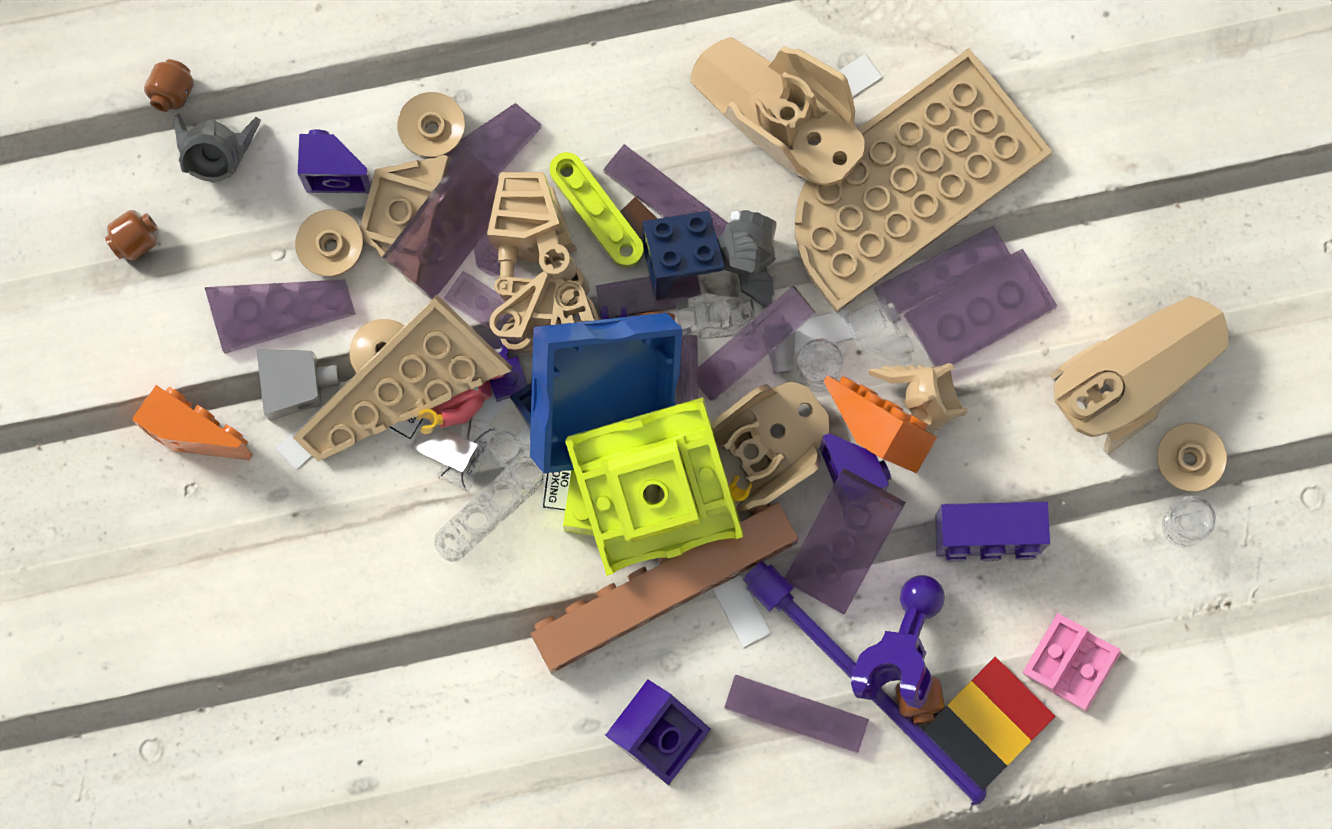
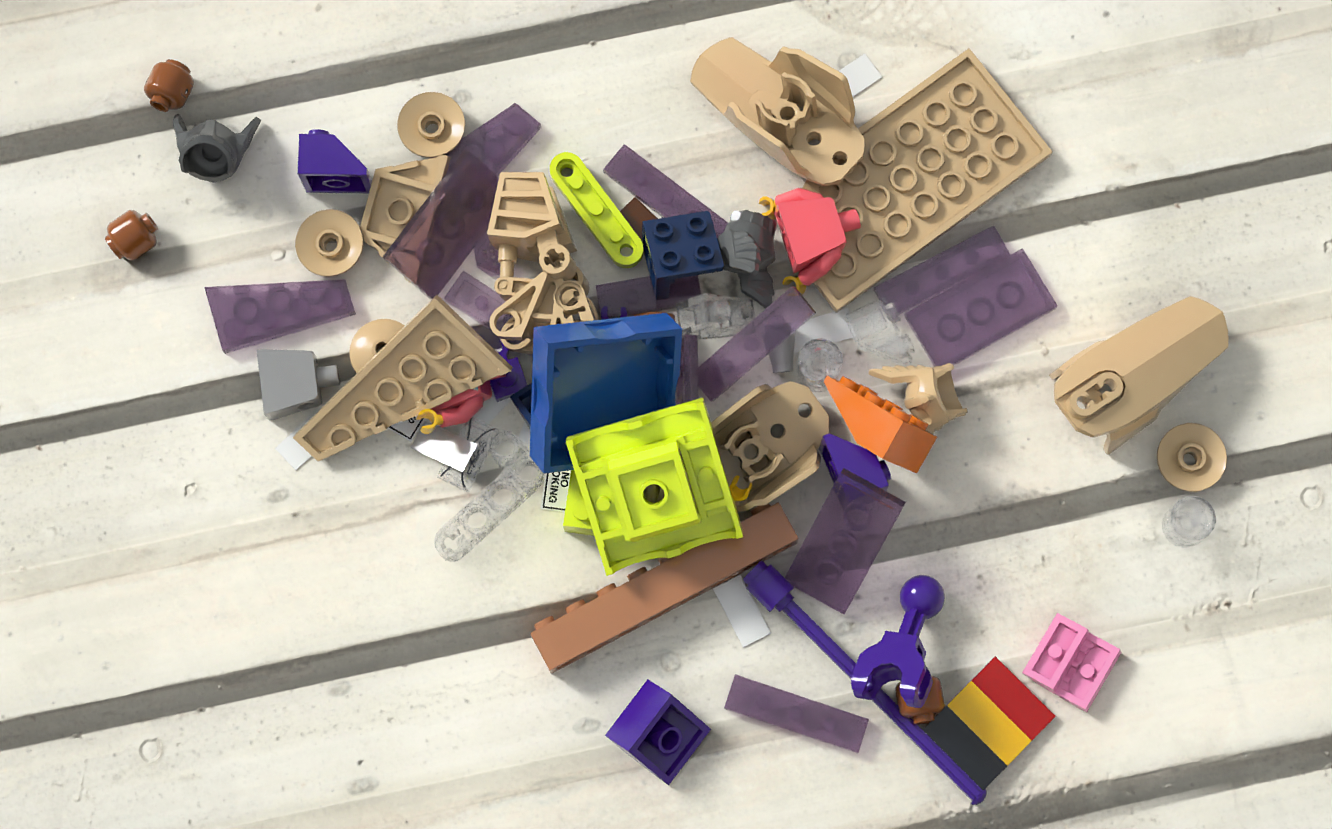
orange slope [132,385,253,460] -> none
dark purple brick [935,502,1050,562] -> none
none -> coral torso [759,188,861,297]

